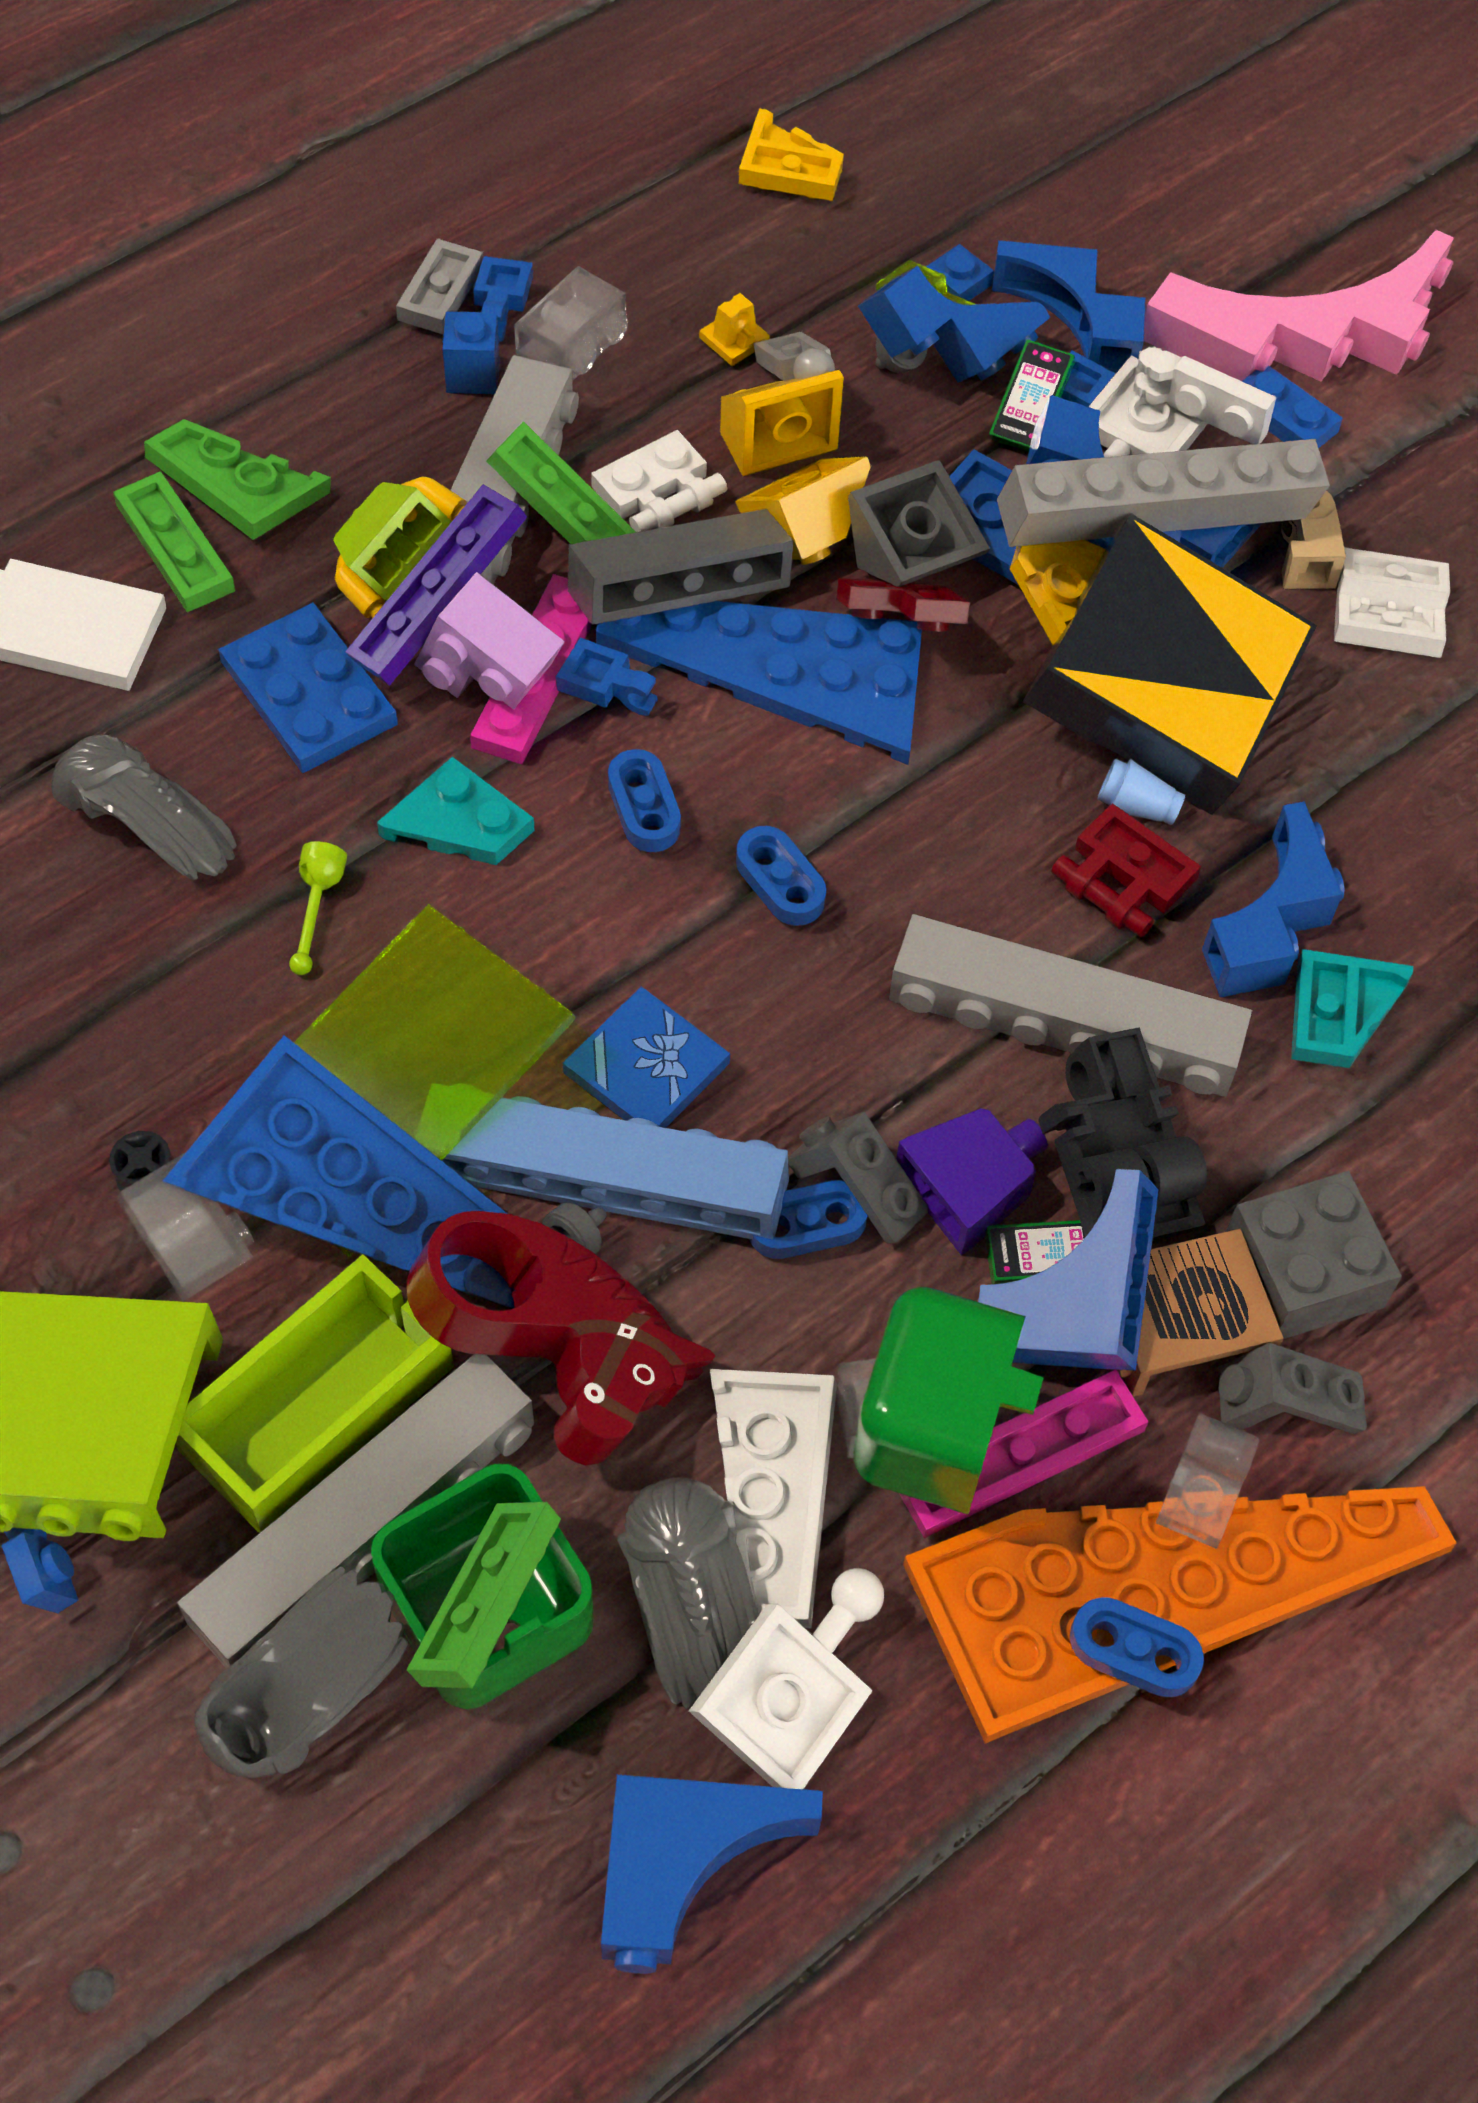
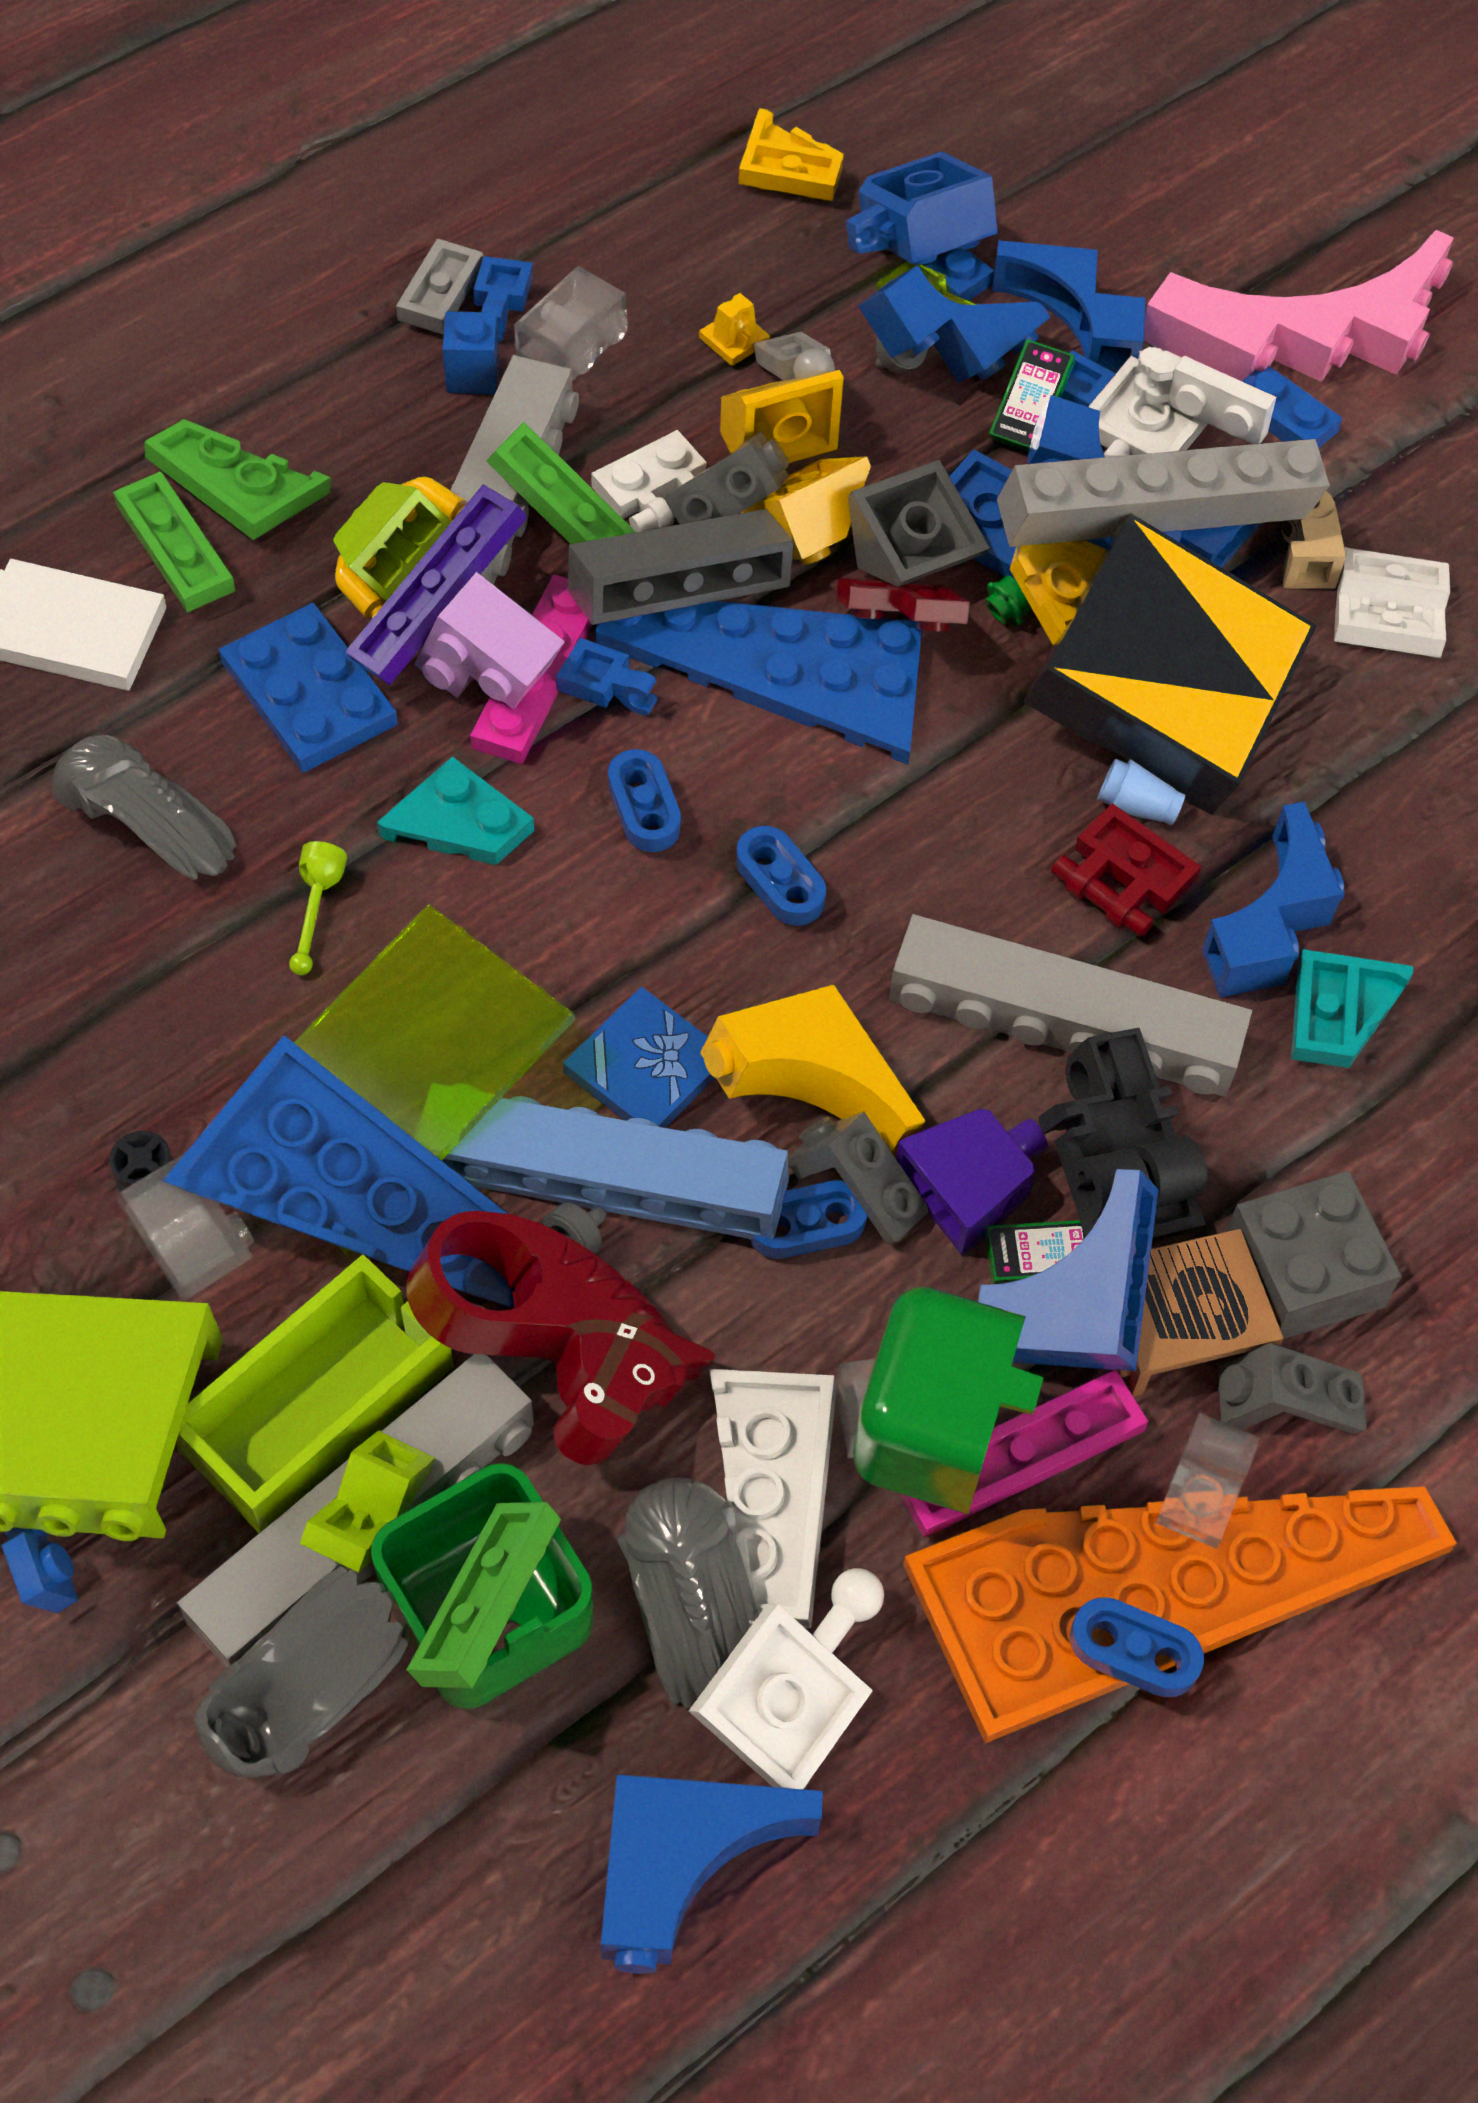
none -> lime slope [300,1430,435,1573]
none -> dark grey bracket [665,431,789,524]
none -> yellow arch [700,985,926,1158]
none -> blue hinge [846,151,998,265]
none -> green plate [985,575,1032,626]

